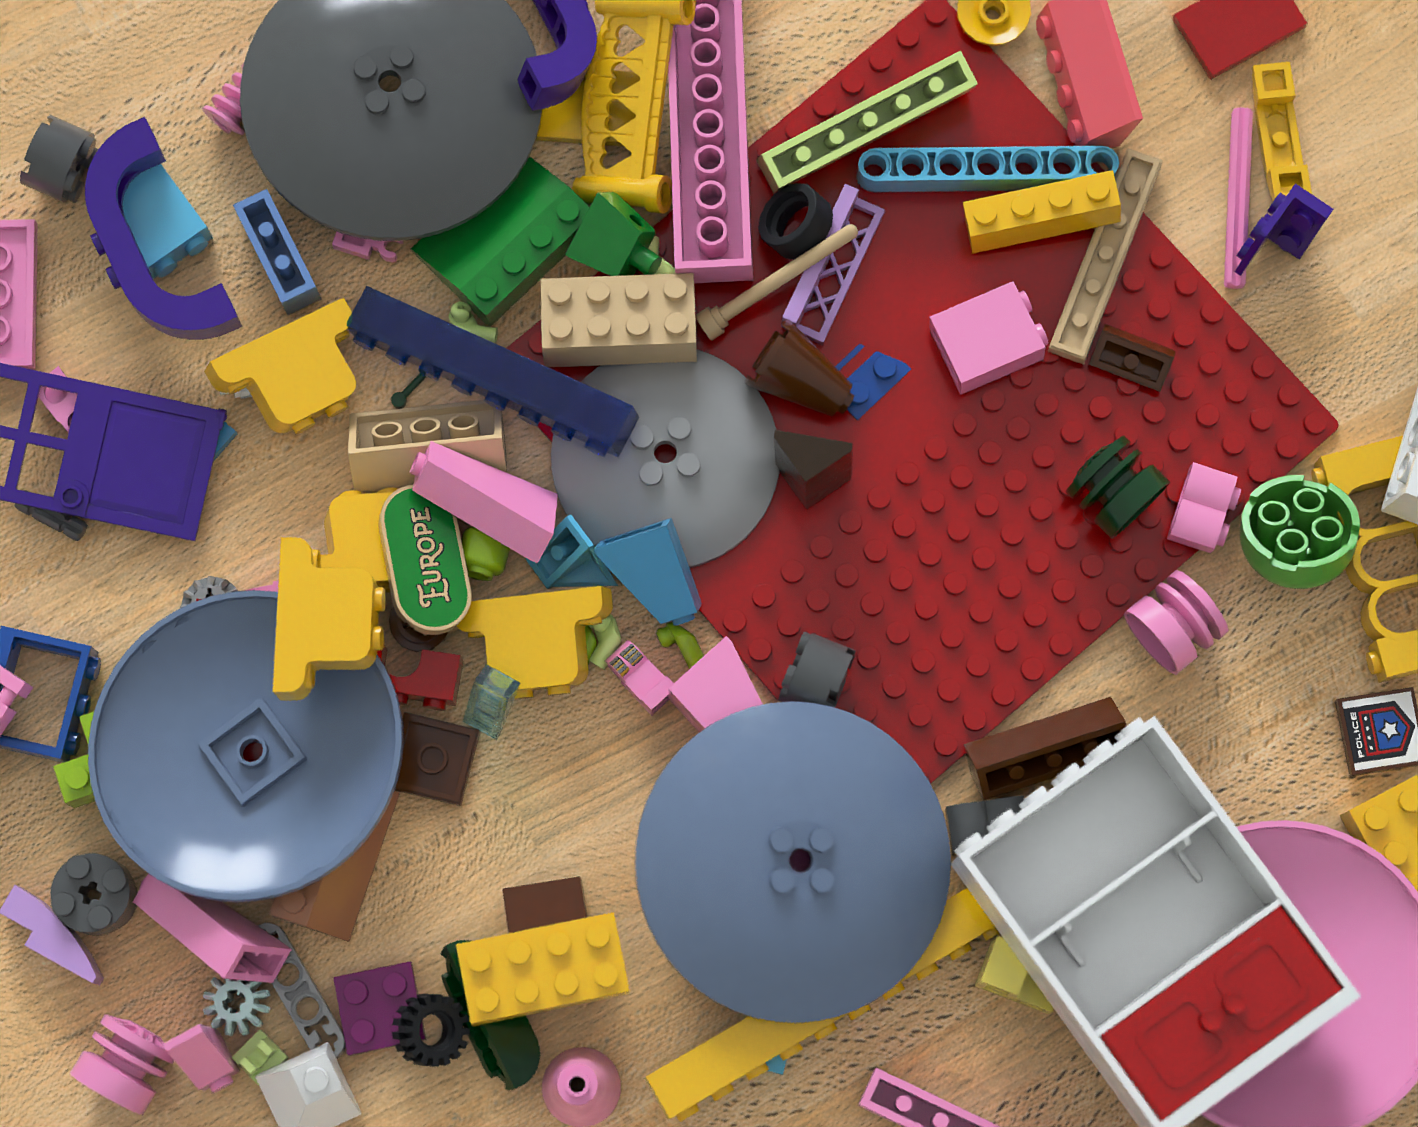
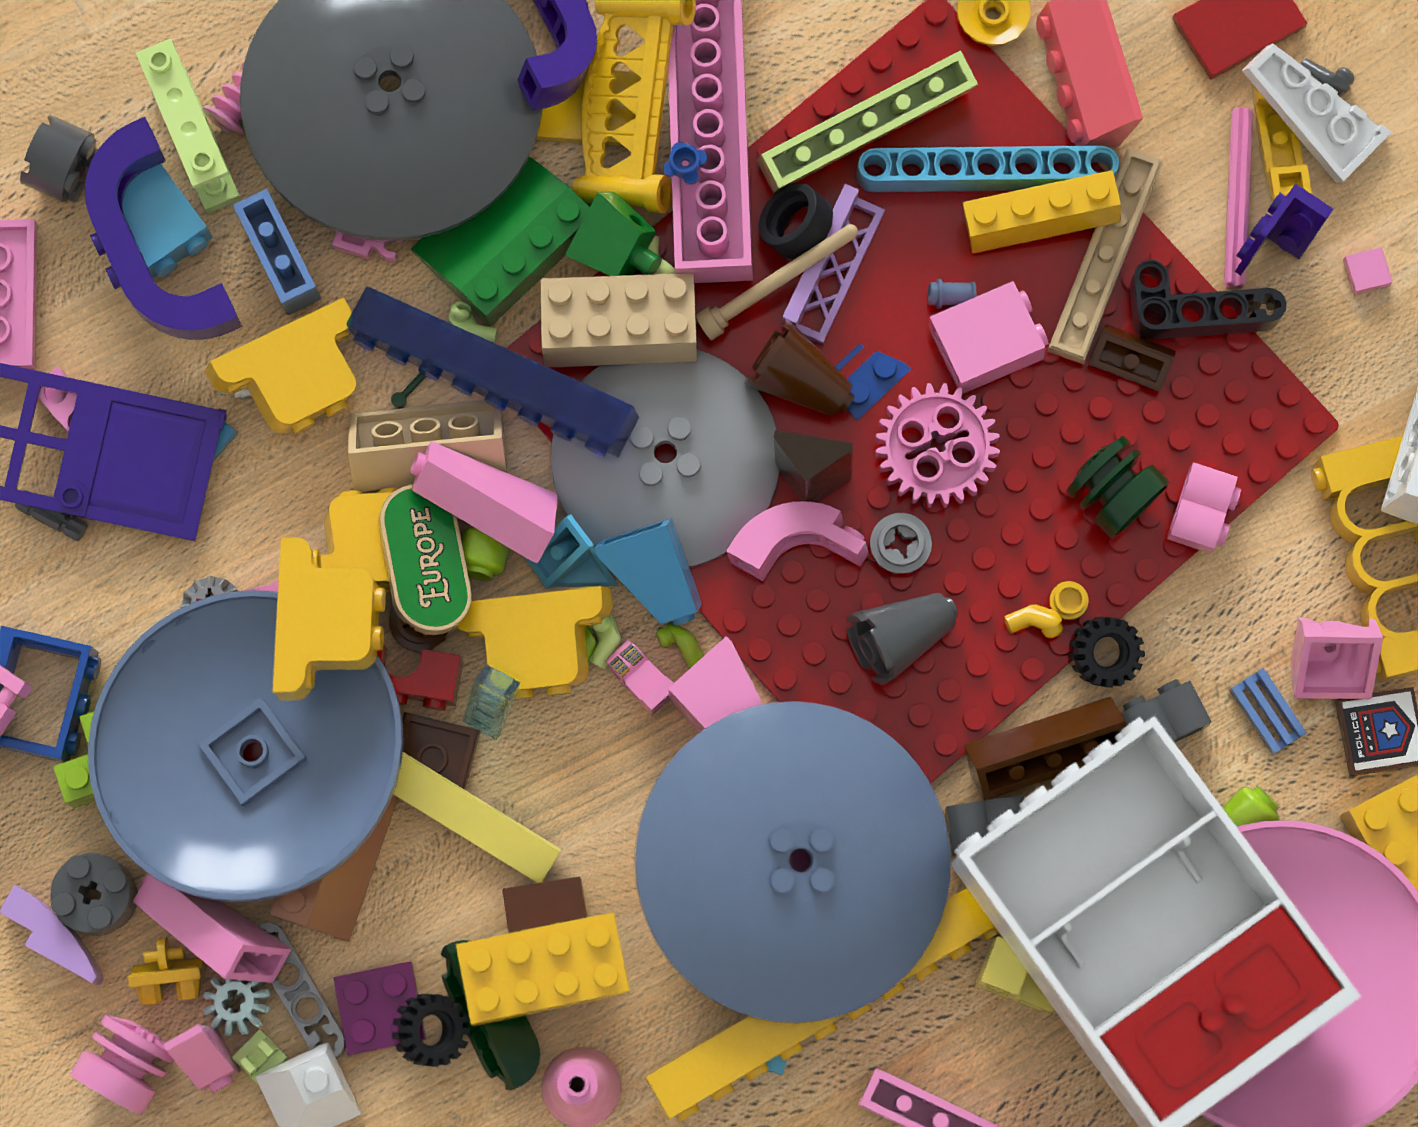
dark grey brick [778,631,856,707] -> none
bright pink wheel [1124,570,1229,675] -> none
bright green cylinder [1240,475,1360,589] -> none
none -> yellow hips [128,937,205,1005]
none -> yellowish green fence [136,38,242,214]
none -> light yellow tile [393,752,562,883]
none -> blue plate [663,142,707,185]
none -> bright pink arch [726,501,868,581]
none -> dark grey cone [846,593,958,685]
none -> light grey gear [870,513,932,574]
none -> bright pink gear [875,383,1000,508]
none -> sand blue pin [928,279,976,309]
none -> yellow arm [1003,604,1063,638]
none -> yellow plate [1049,581,1089,620]
none -> black tyre [1069,616,1145,688]
none -> dark grey brick [1121,679,1212,743]
none -> black beam [1129,260,1287,340]
none -> lime head [1222,786,1280,827]
none -> medium blue tile [1229,668,1307,755]
none -> white wing [1242,44,1392,184]
none -> bright pink brick [1291,617,1383,699]
none -> dark grey arm [1301,59,1355,94]
none -> bright pink tile [1343,247,1392,295]

